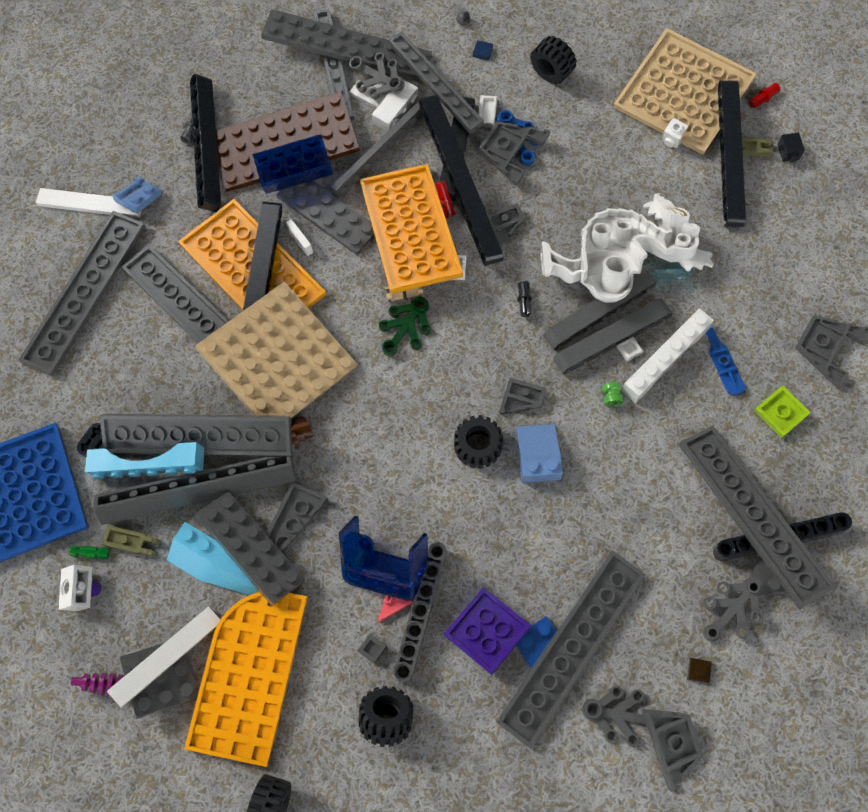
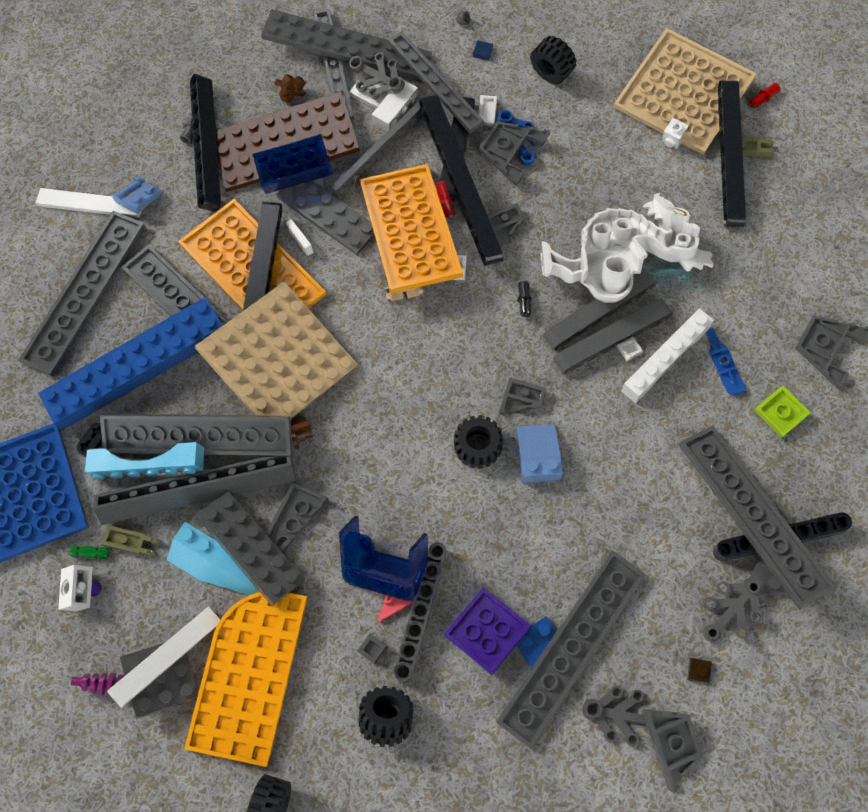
dark green plant [379,296,431,356] -> none
bright green wheel [601,382,624,407] -> none
black brick [777,132,805,162] -> none
none -> blue brick [38,297,223,430]
none -> reddish brown hips [274,74,306,102]

